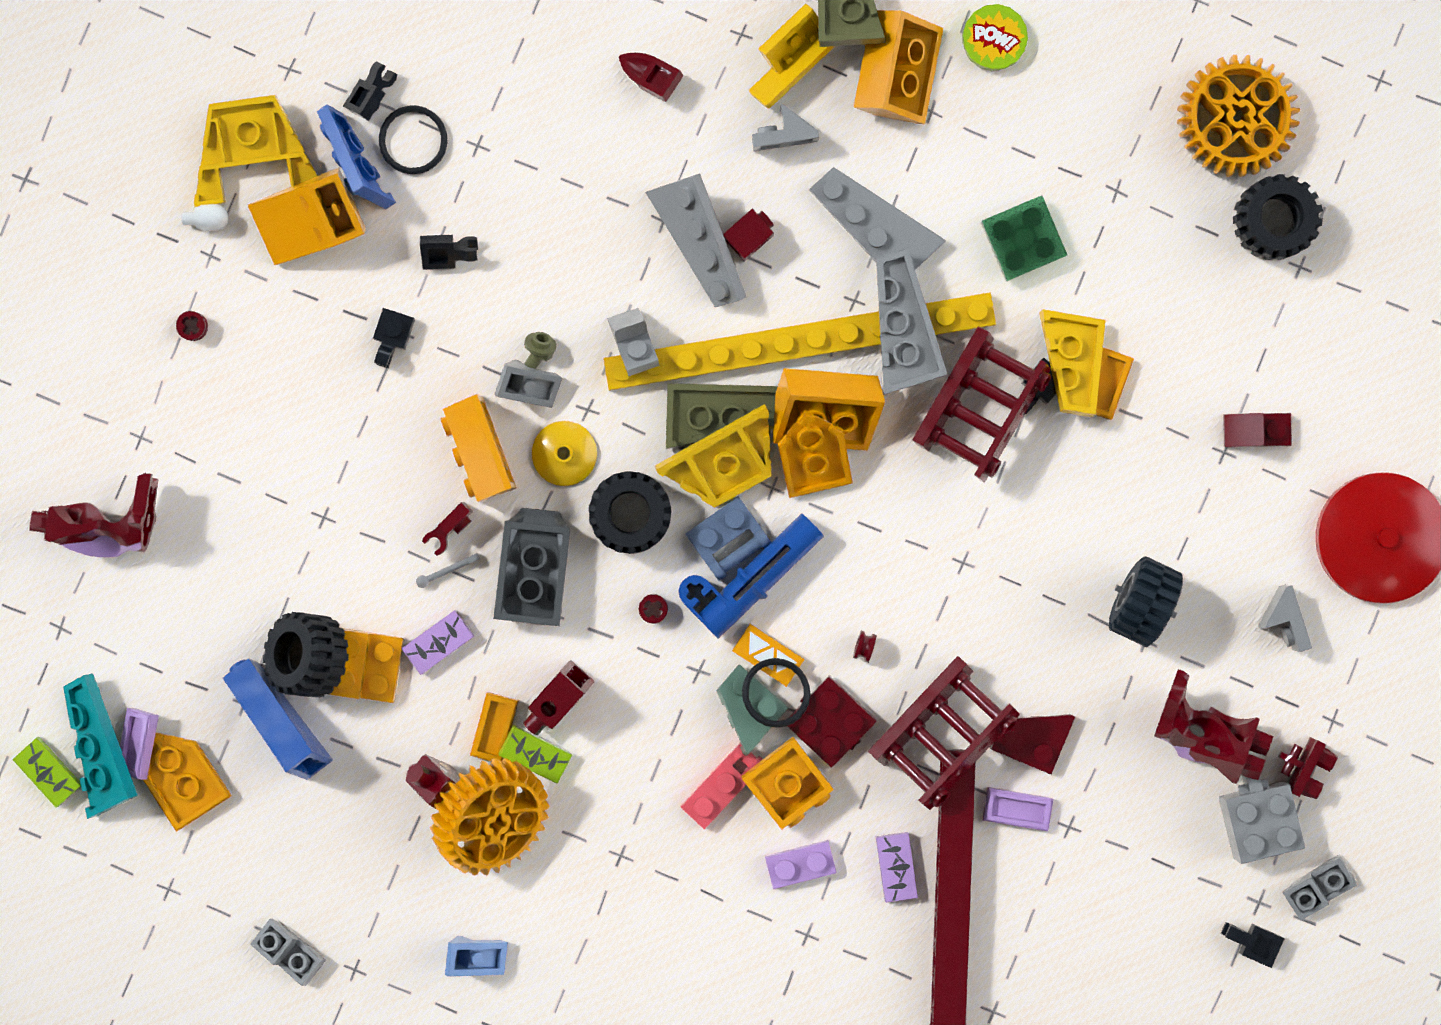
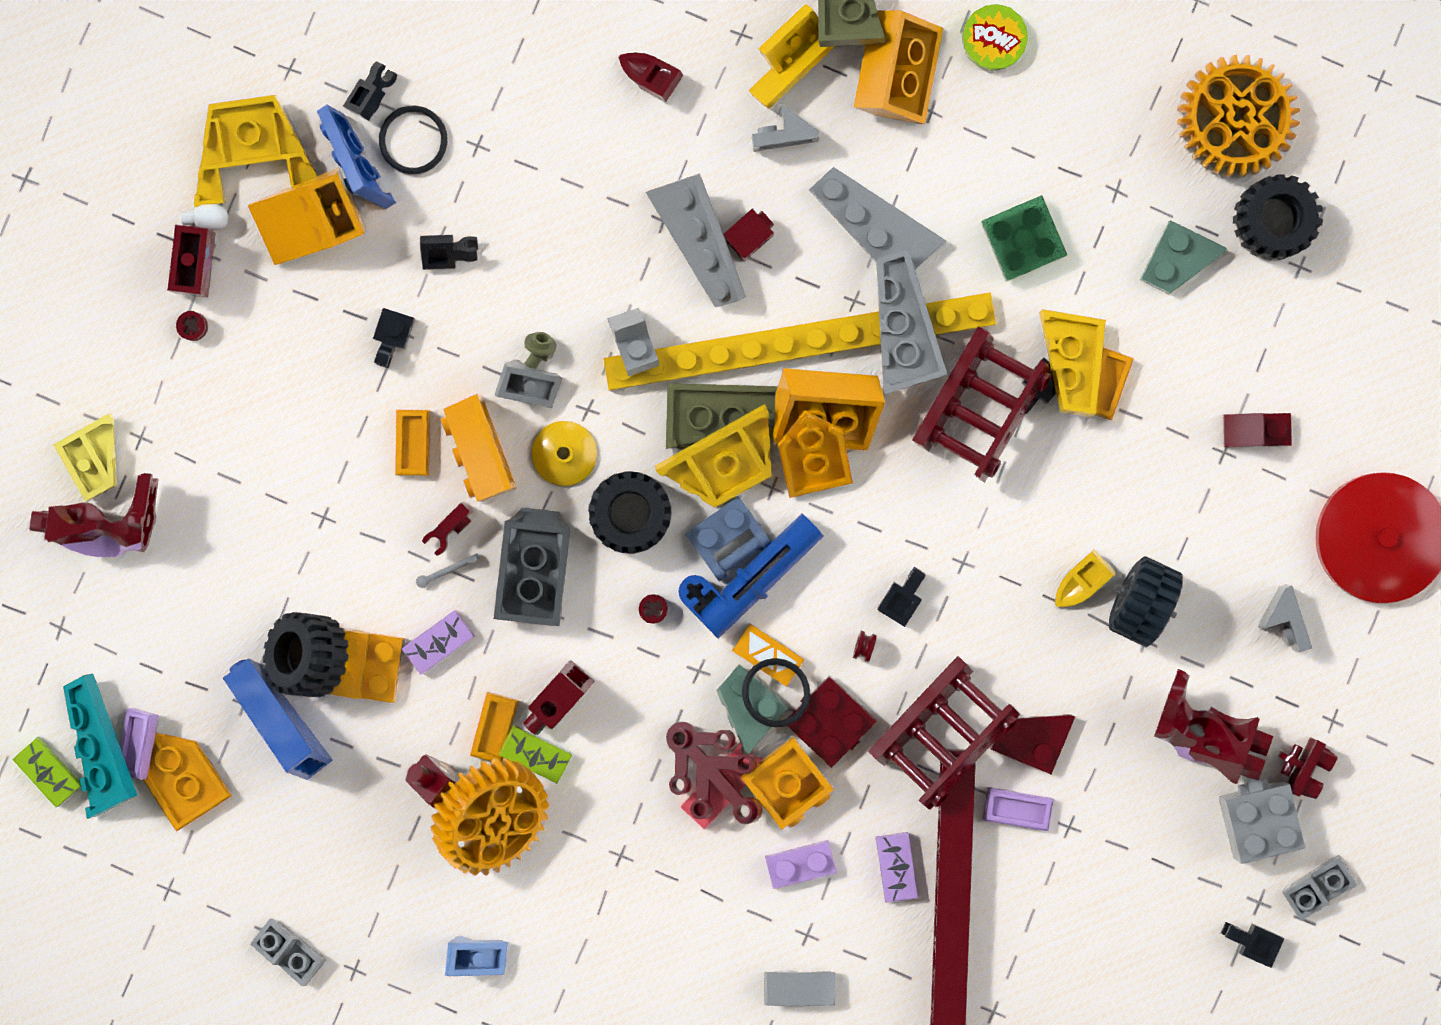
none -> light yellow wing [53,414,117,502]
none -> dark red brick [167,225,216,298]
none -> light orange tile [395,410,430,476]
none -> dark red plant [666,722,762,824]
none -> light grey slope [764,971,835,1006]
none -> black plate [877,567,926,627]
none -> yellow plate [1055,549,1116,607]
none -> sand green wing [1140,220,1227,294]

